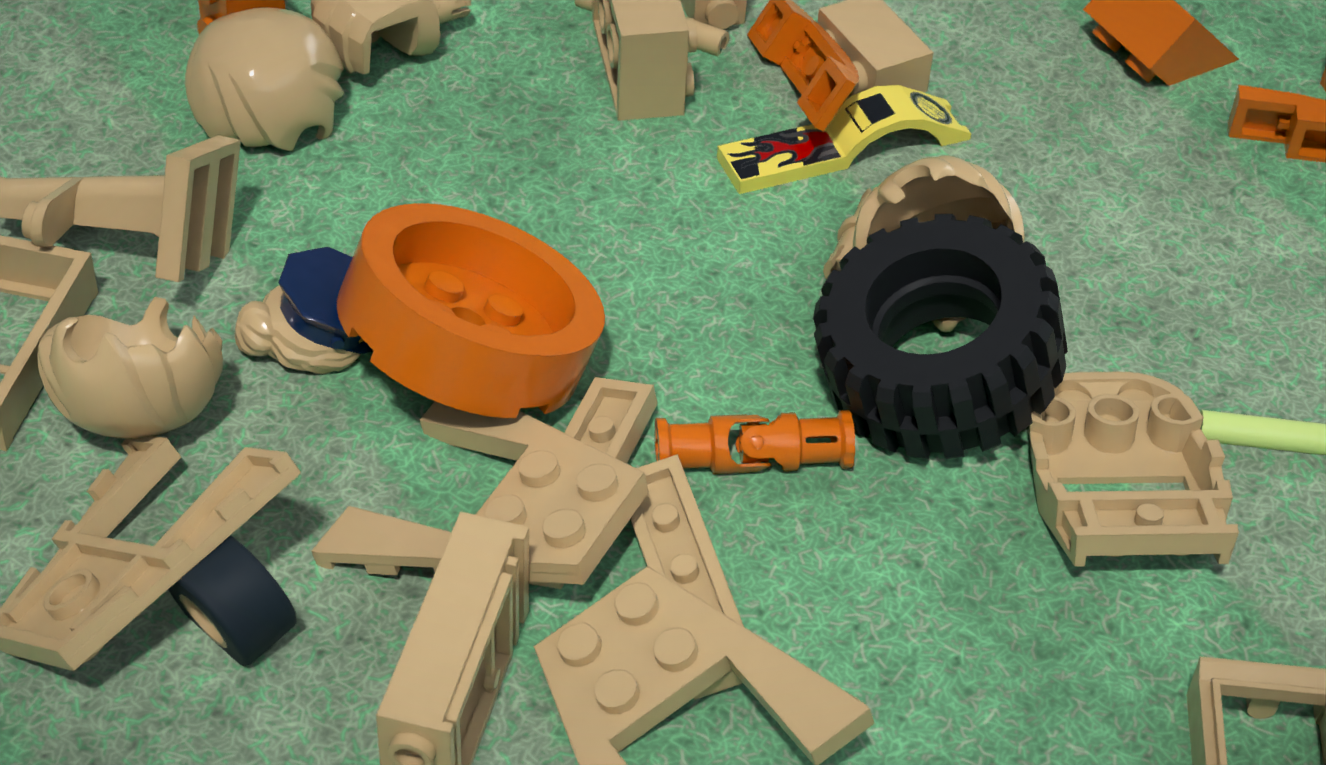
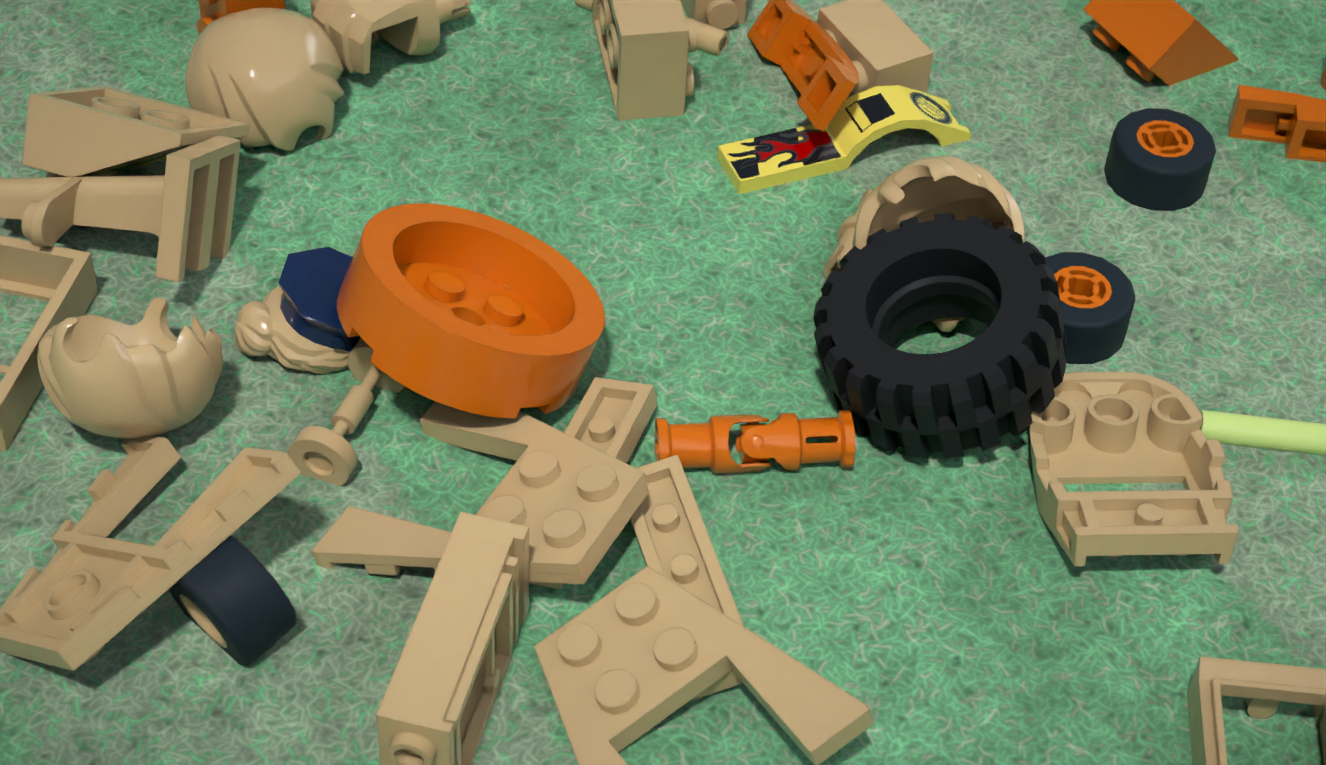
none -> tan slope [22,86,250,177]
none -> tan wheel [288,338,405,486]
none -> black wheel [1045,252,1136,364]
none -> black wheel [1104,108,1216,211]

